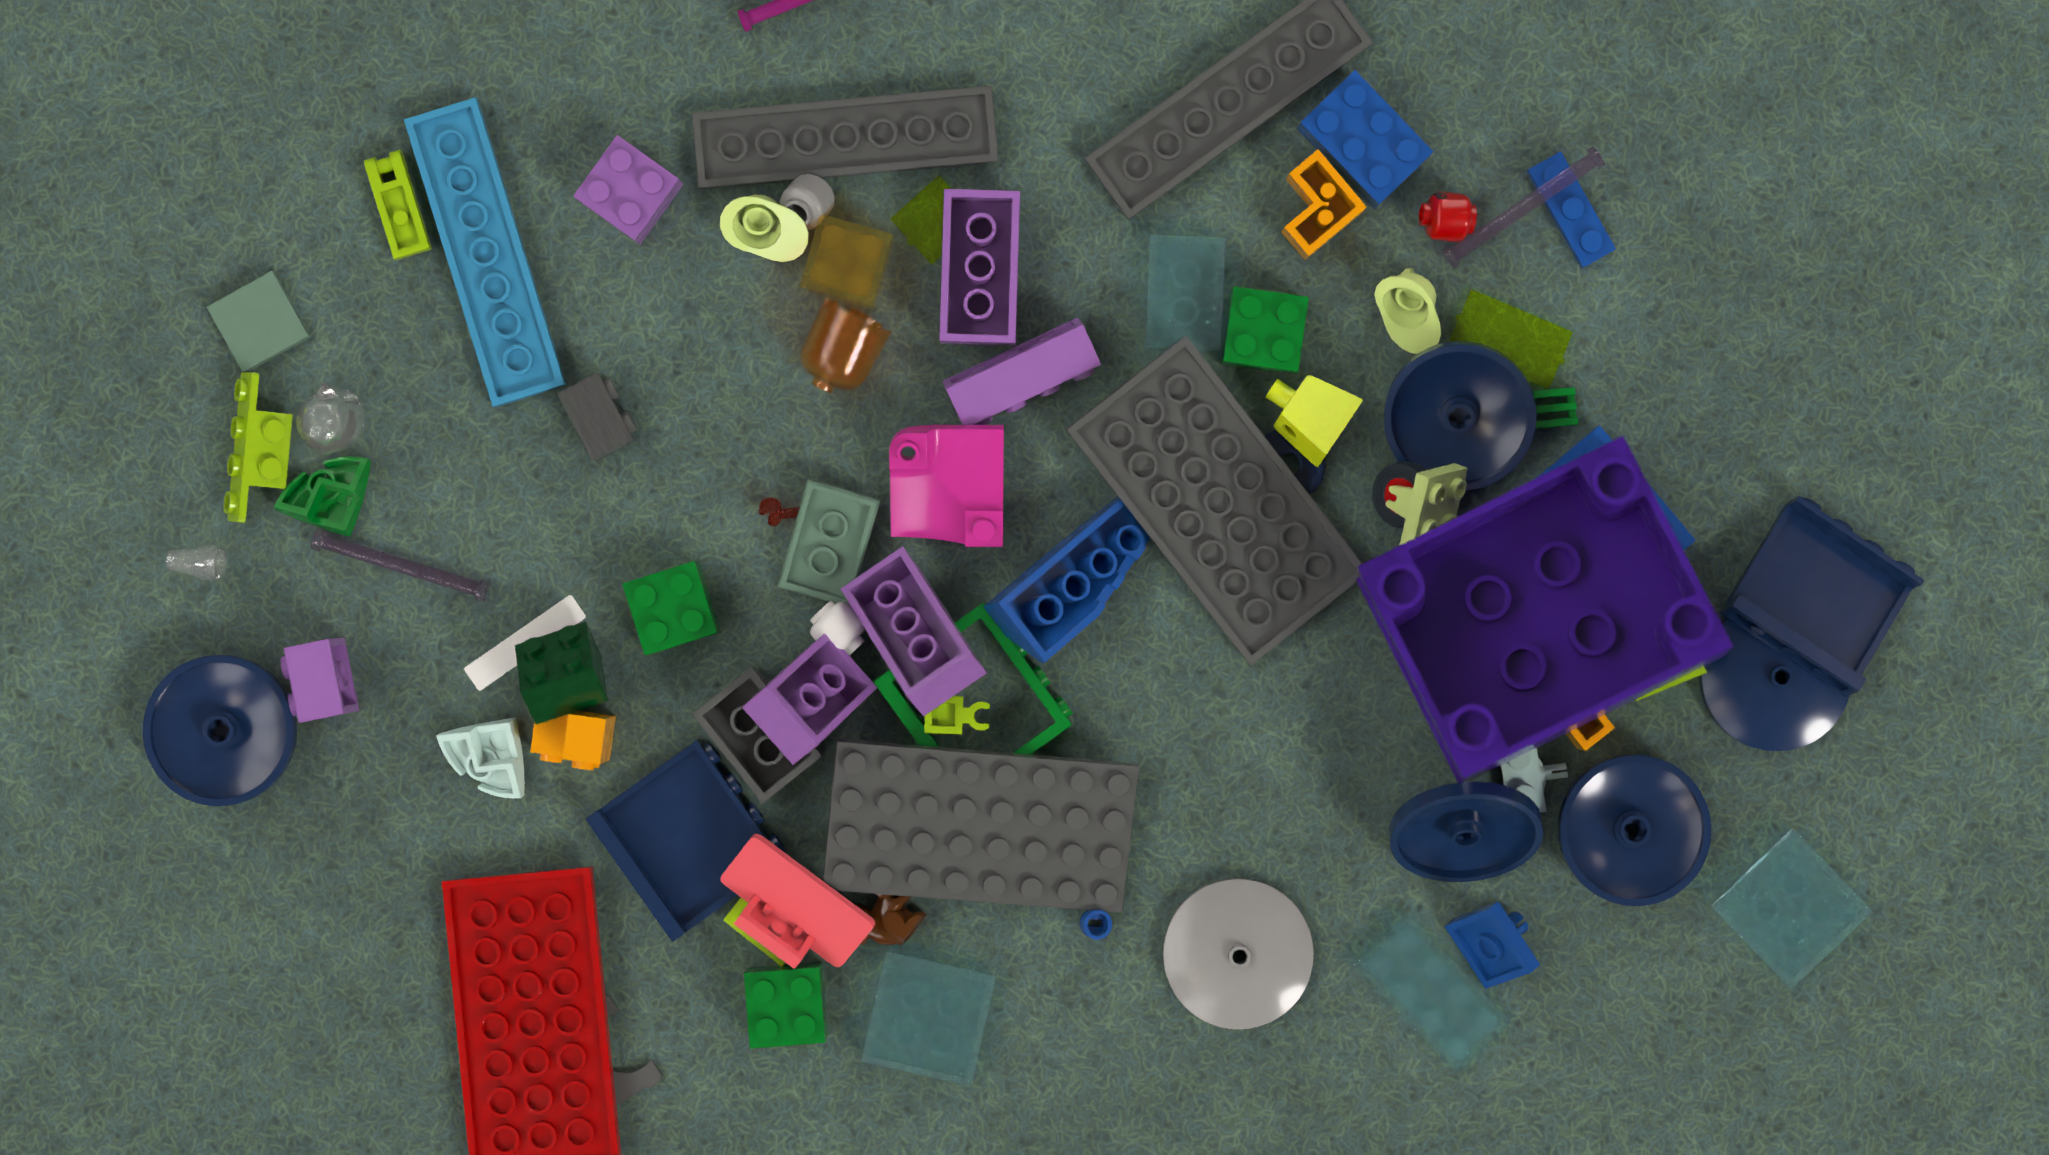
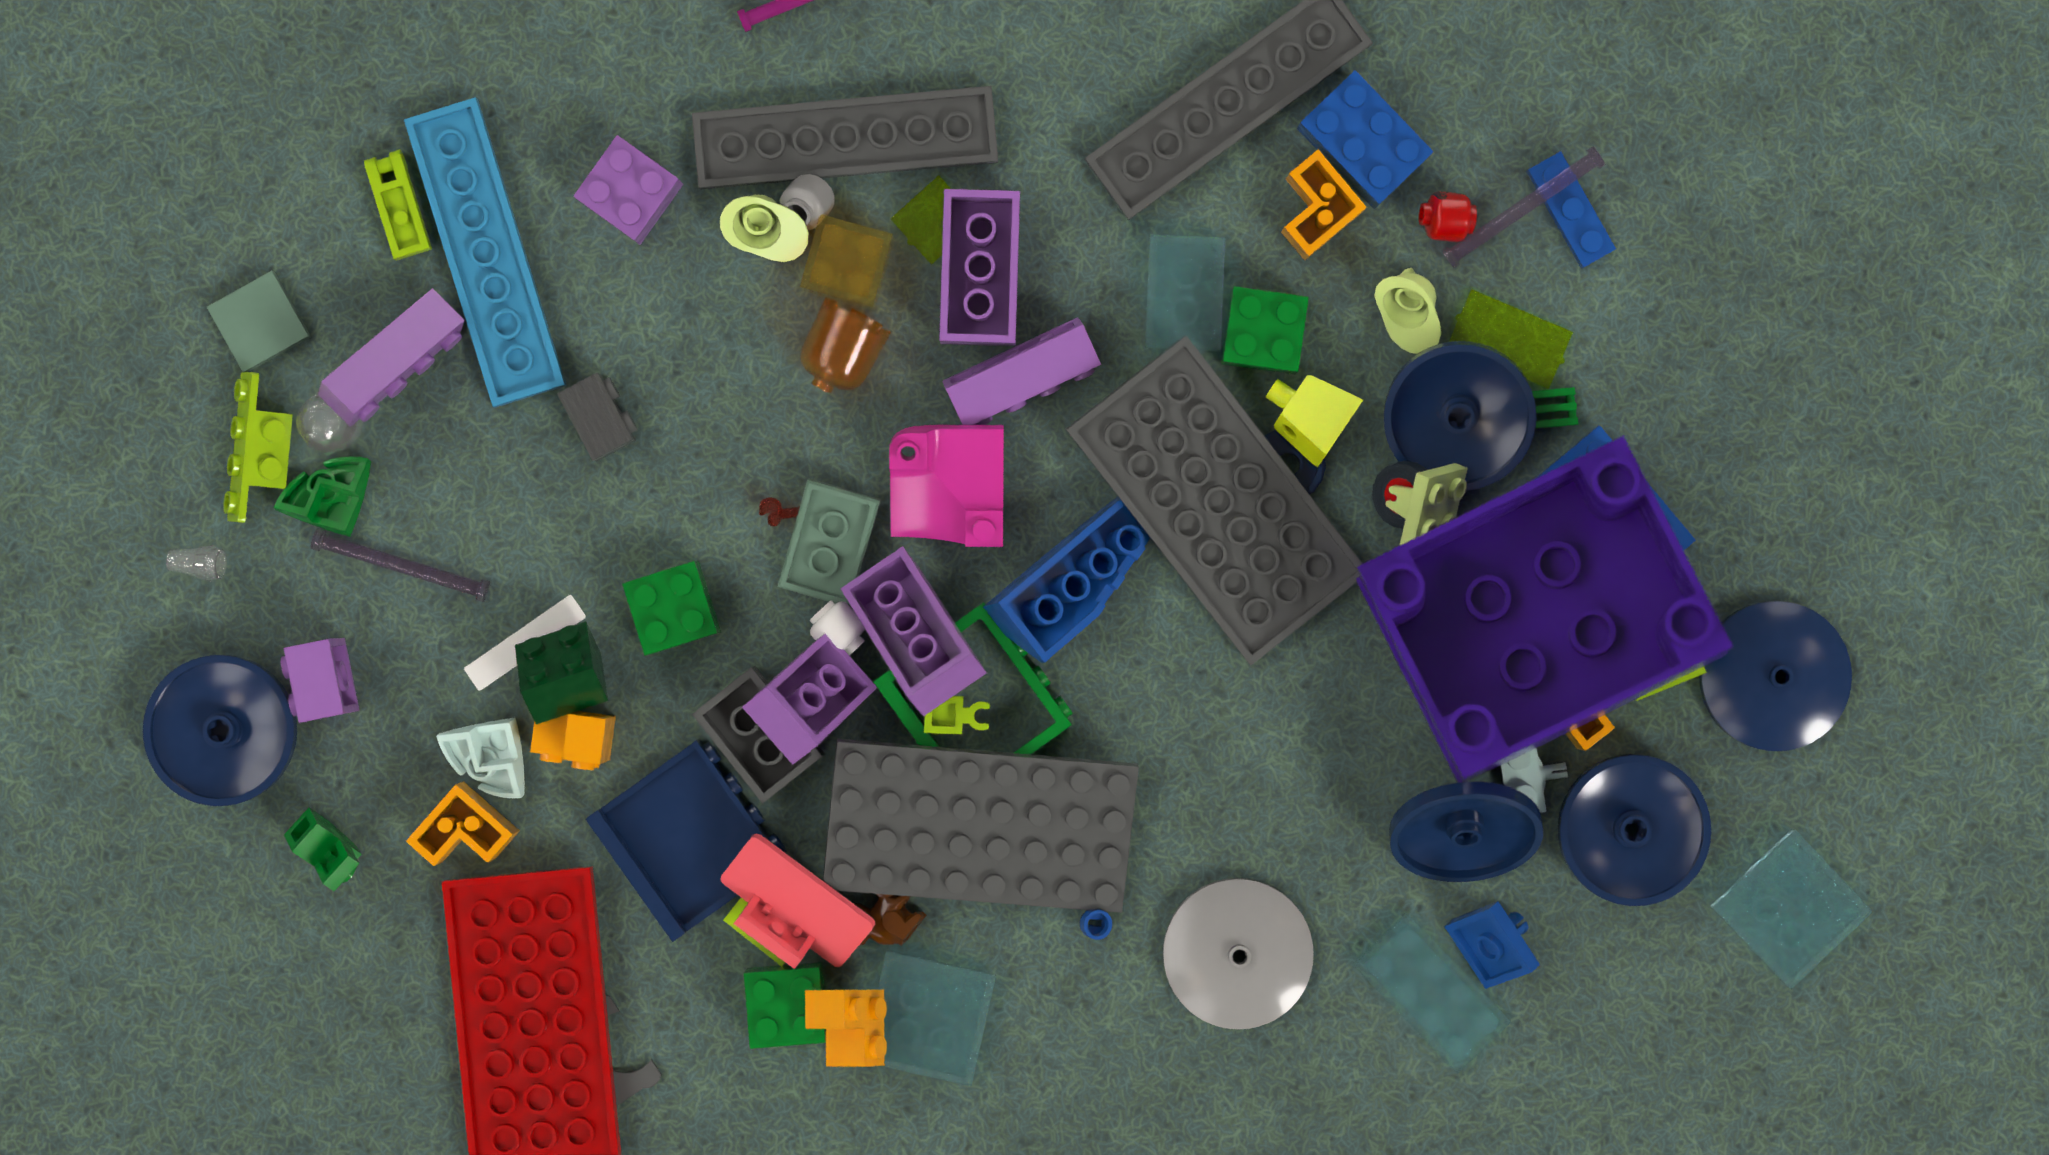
dark blue panel [1719,496,1924,697] -> none
none -> green brick [284,807,362,891]
none -> medium lavender brick [318,288,464,427]
none -> light orange brick [406,781,520,866]
none -> light orange brick [805,990,887,1067]

